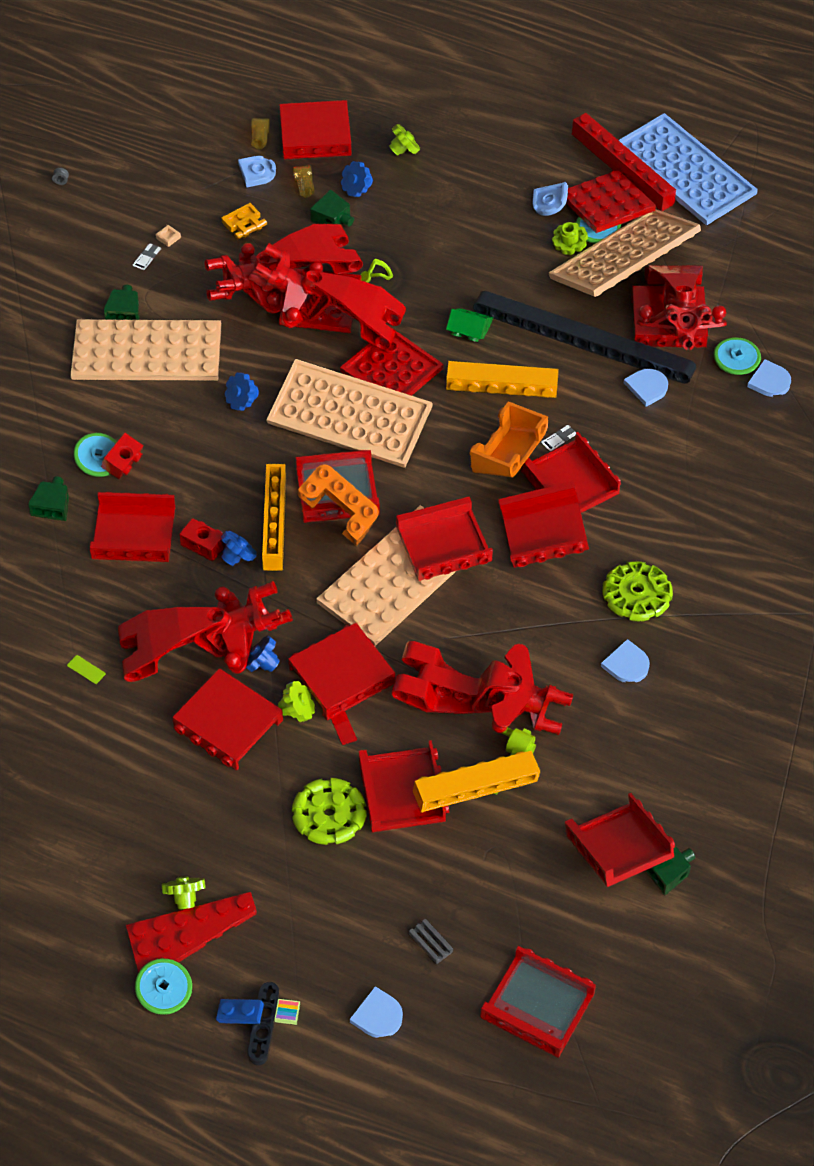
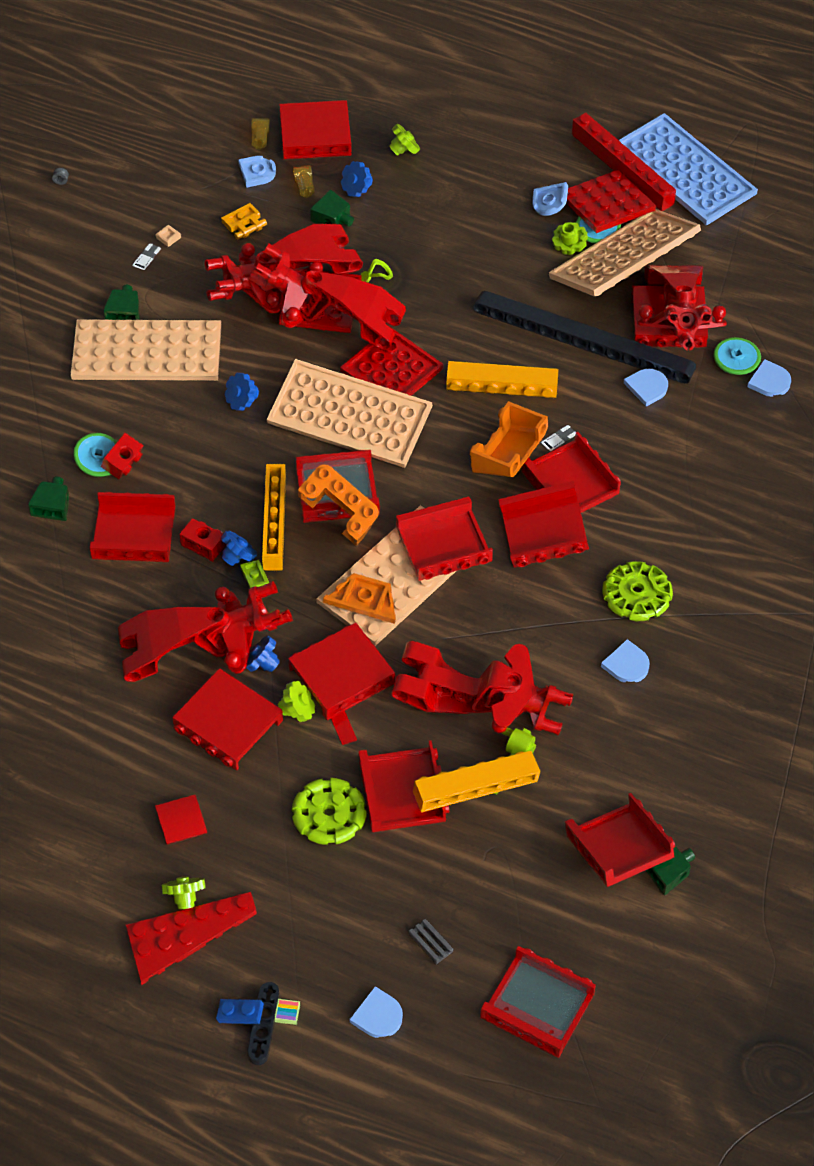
lime sticker [67,655,106,684] -> none
medium azure wheel [135,959,192,1014] -> none
green slope [446,308,493,342] -> none
none -> red slope [155,795,207,845]
none -> lime plate [240,560,269,588]
none -> orange wing [323,573,396,624]

